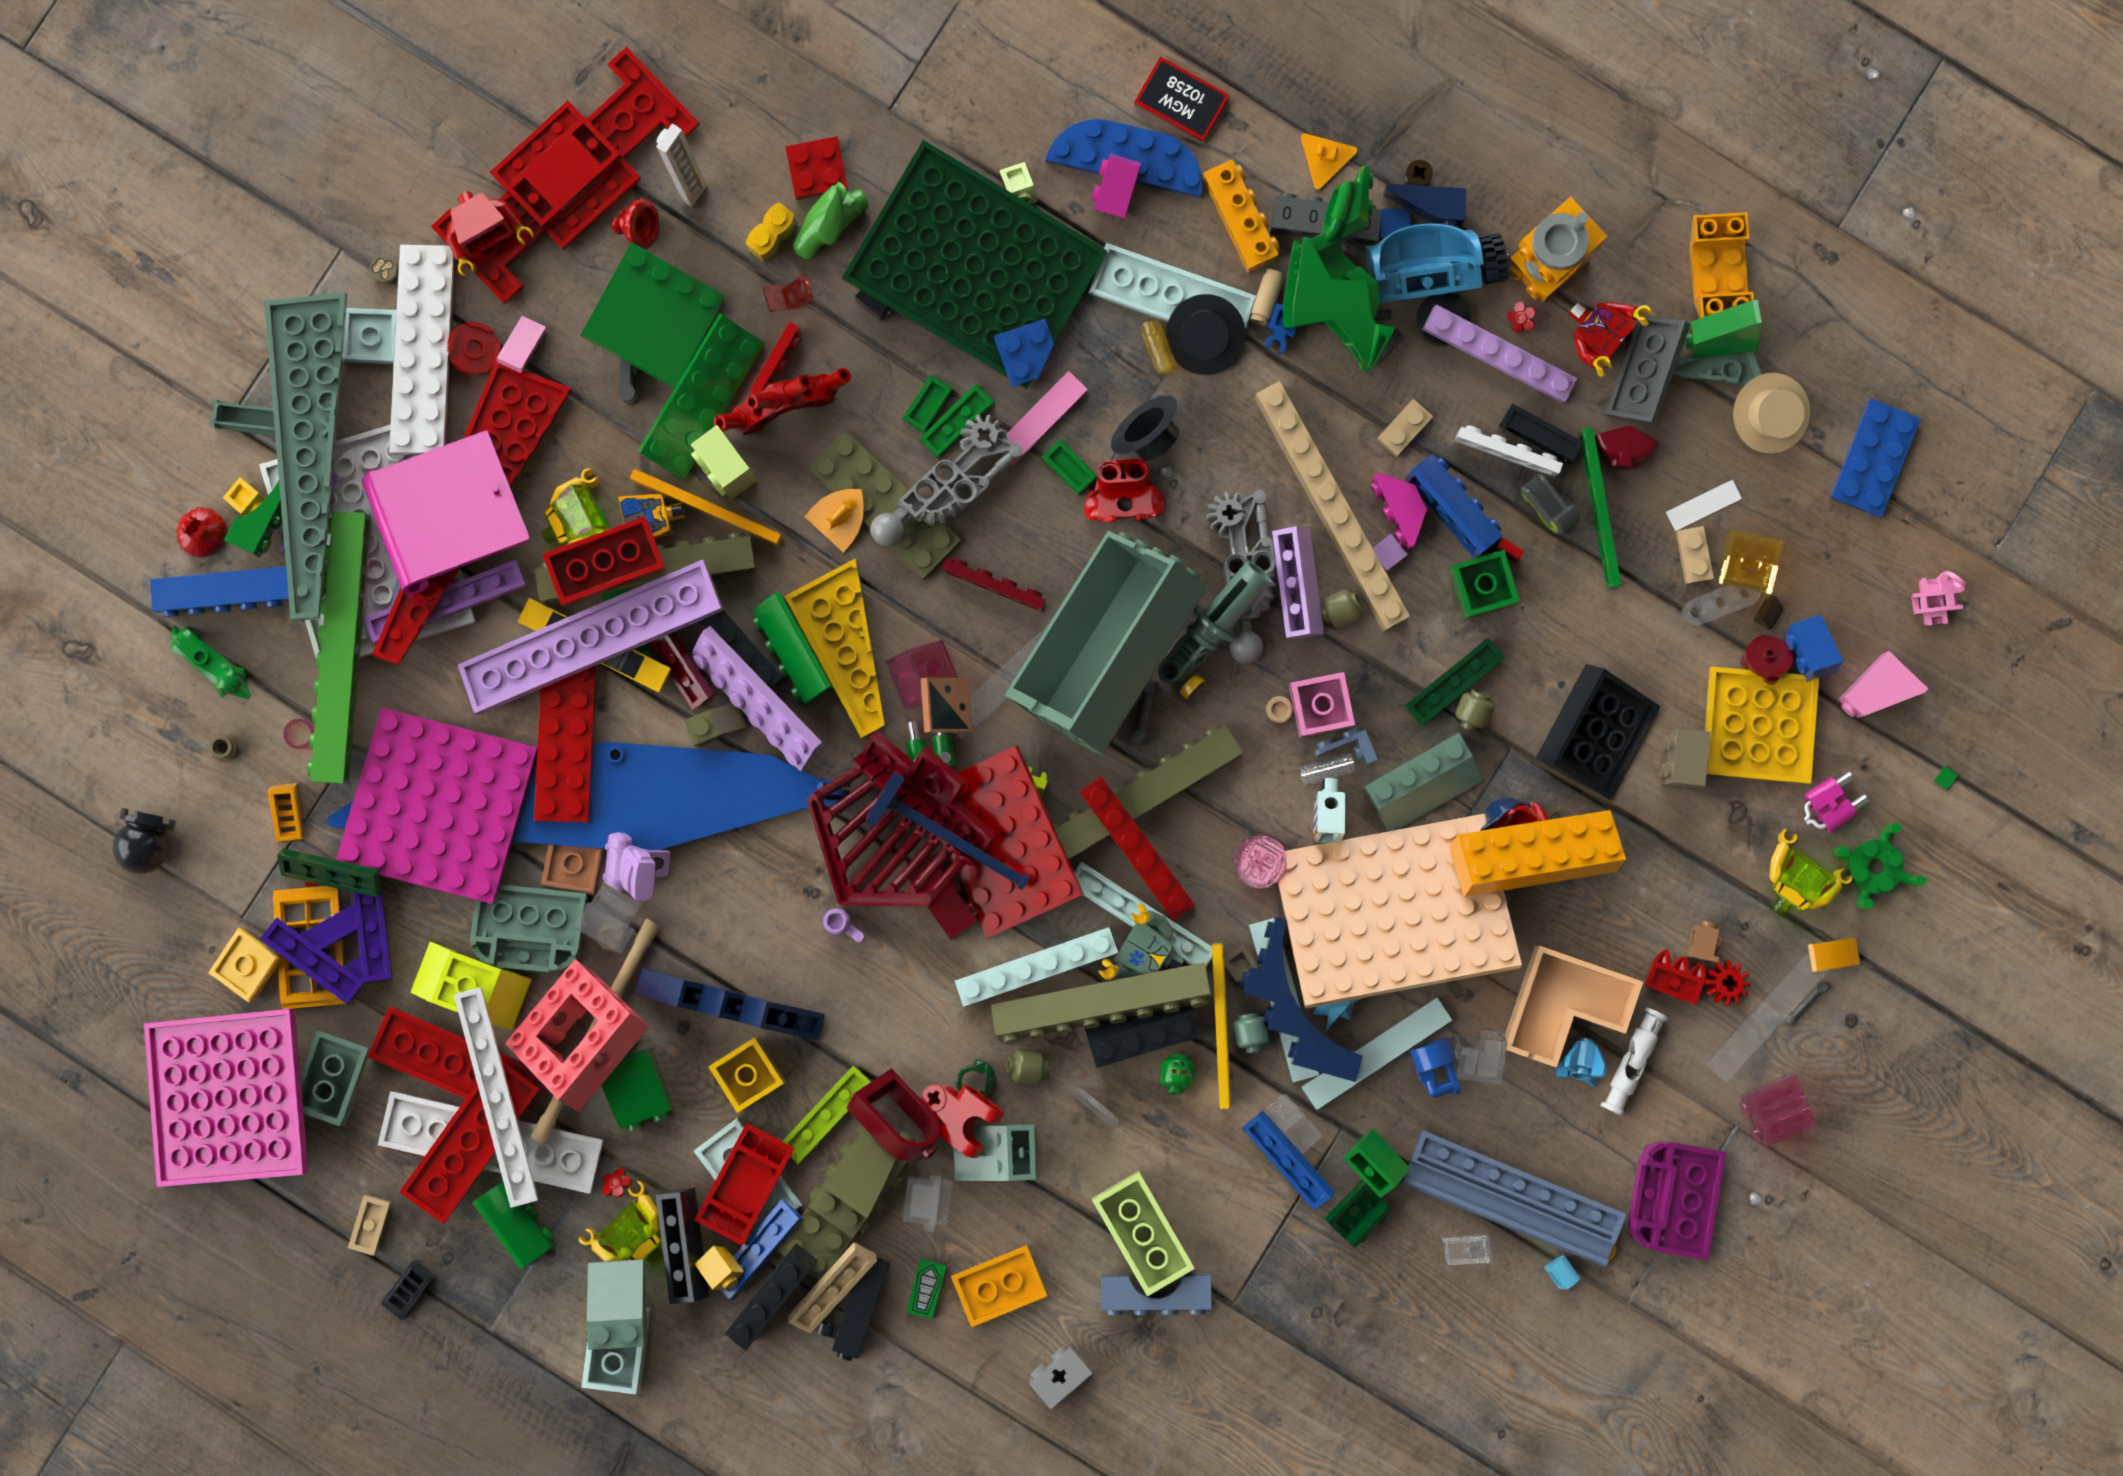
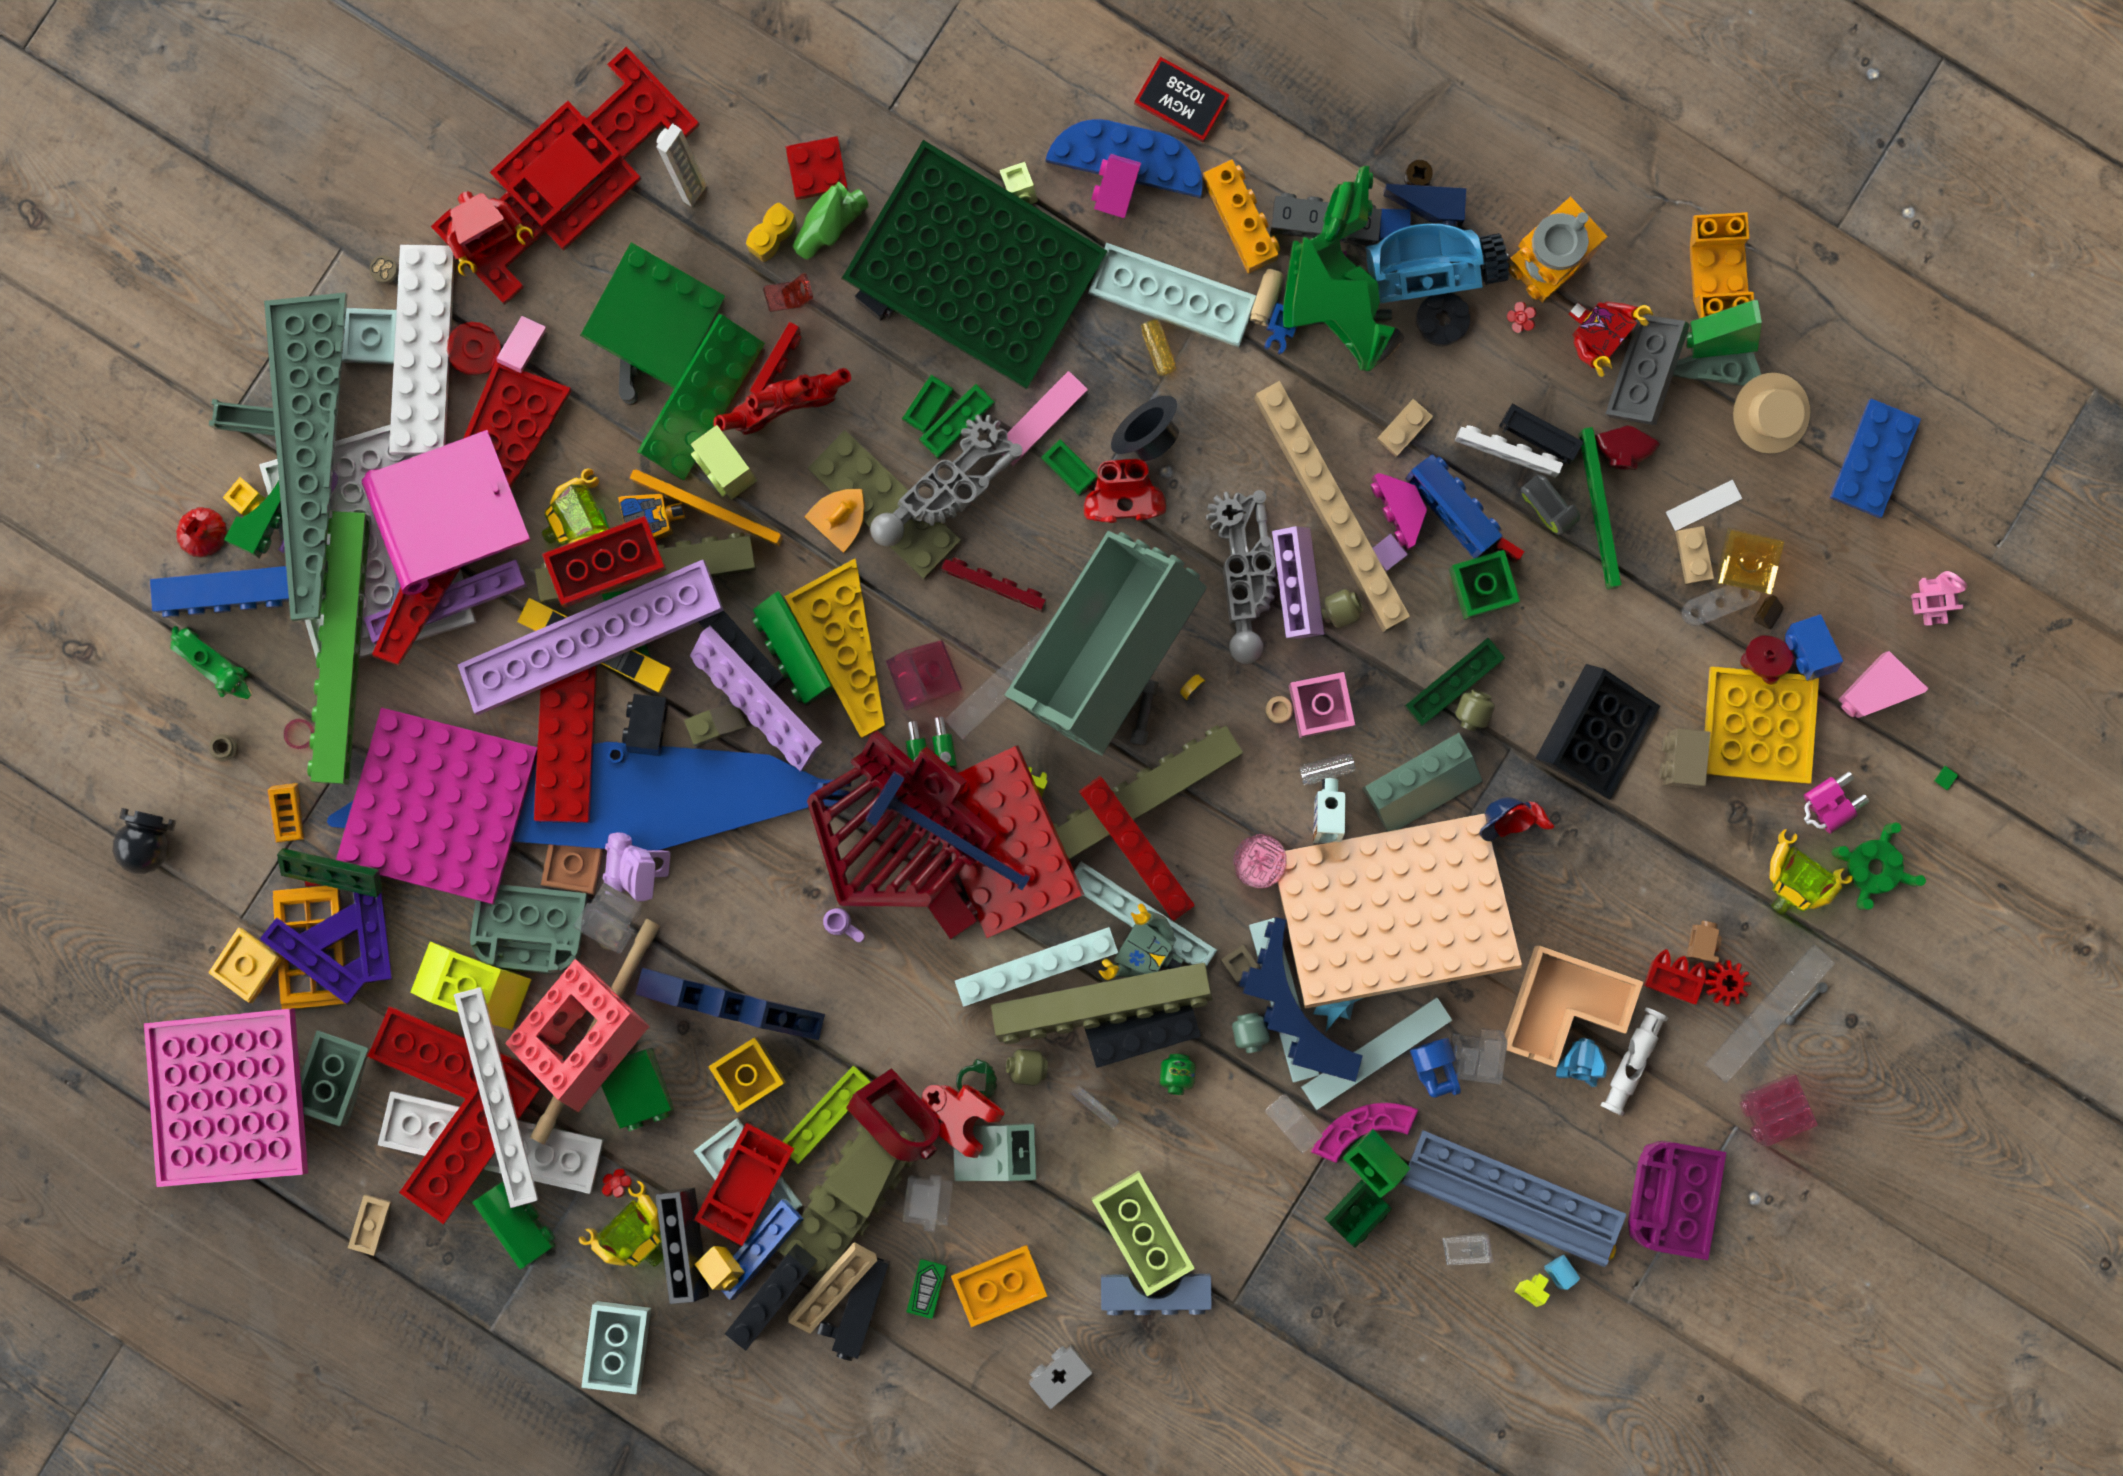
black slope [380,1260,437,1320] -> none
slope [587,1259,648,1350] -> none
red hair [611,199,660,250] -> none
dark red plate [649,632,715,710] -> none
nougat tile [921,677,972,733] -> none
blue plate [994,319,1054,388] -> none
sand green piece [1157,561,1272,684] -> none
black hose [1166,294,1246,375] -> none
yellow tile [1212,943,1231,1109] -> none
blue plate [1242,1110,1336,1210] -> none
light orange piece [1301,133,1358,190] -> none
sand blue bracket [1314,728,1378,765] -> none
lavender plate [1422,305,1577,403] -> none
light orange brick [1449,810,1626,897] -> none
light orange slope [1808,938,1860,972] -> none
none -> black brick [622,694,669,756]
none -> dark pink tile [1311,1103,1418,1163]
none -> neon yellow tile [1514,1273,1550,1307]

